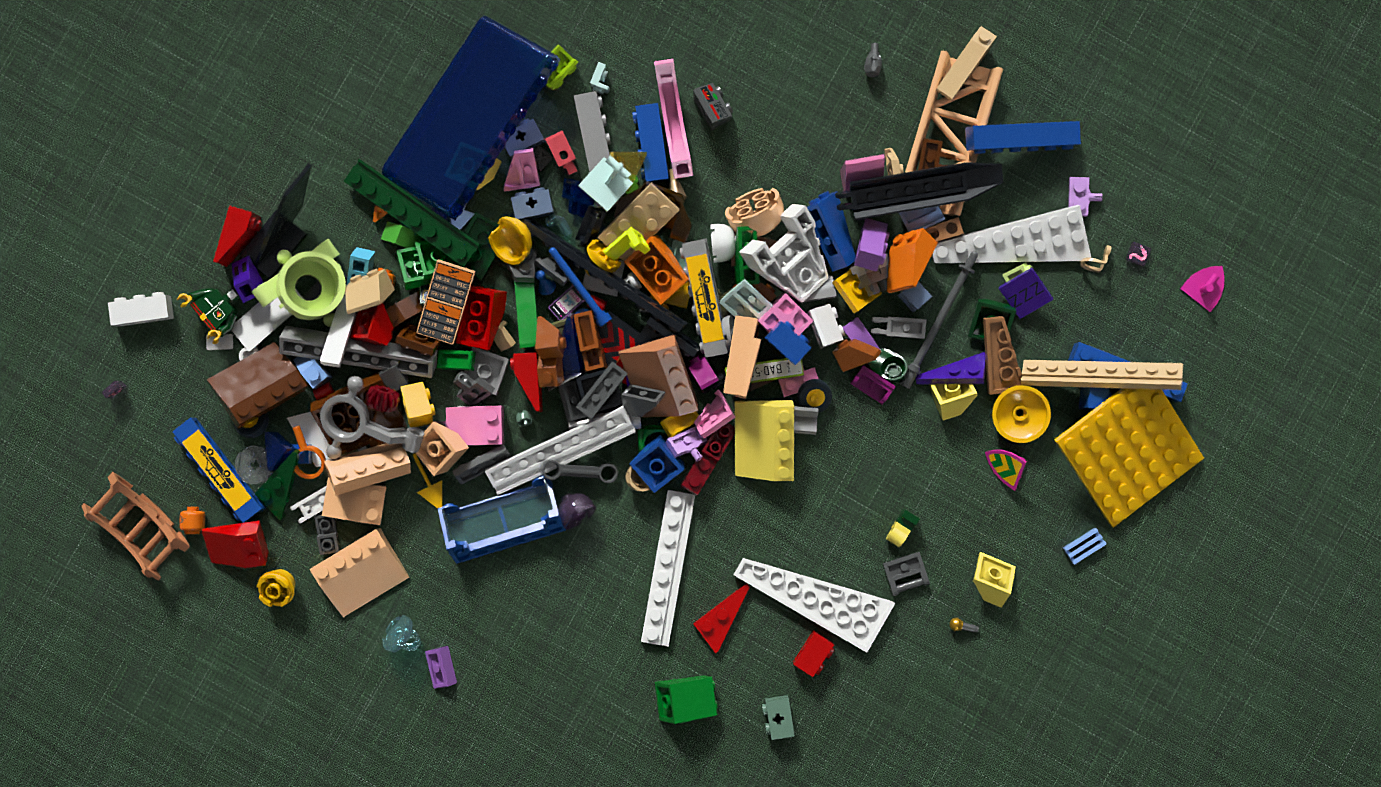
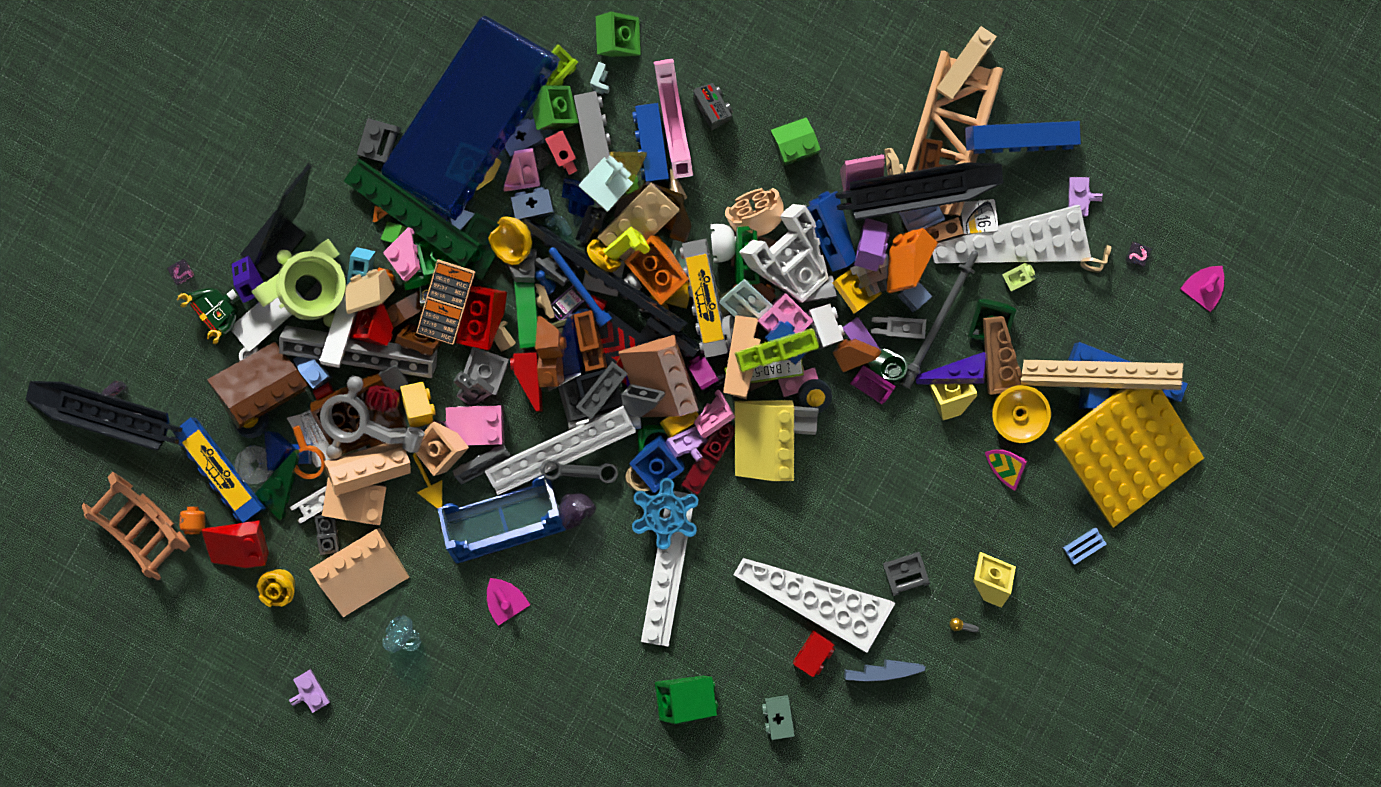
white brick [108,292,174,327] -> none
white sticker [206,334,233,350] -> none
red slope [213,206,262,267] -> none
medium lavender slope [425,646,457,689] -> none
green tile [437,349,476,371] -> none
sand green hinge [516,410,532,426] -> none
red wing [693,583,750,653] -> none
dark grey piece [864,43,882,77] -> none
leg [886,509,920,547] -> none
dark purple tile [999,267,1053,319] -> none
none -> black hinge [25,381,183,451]
none -> clear purple tile [167,259,195,285]
none -> lavender plate [289,669,330,713]
none -> clear hinge [300,410,327,446]
none -> dark grey plate [357,118,401,165]
none -> bright pink wing [383,227,420,281]
none -> dark pink shield [487,578,530,626]
none -> bright green slope [532,85,579,130]
none -> tan piece [534,283,555,318]
none -> bright green slope [596,12,641,57]
none -> dark azure plate [632,478,698,550]
none -> lime slope [735,329,819,372]
none -> bright green slope [771,118,821,166]
none -> sand blue slope [844,659,925,681]
none -> sticker [961,199,998,234]

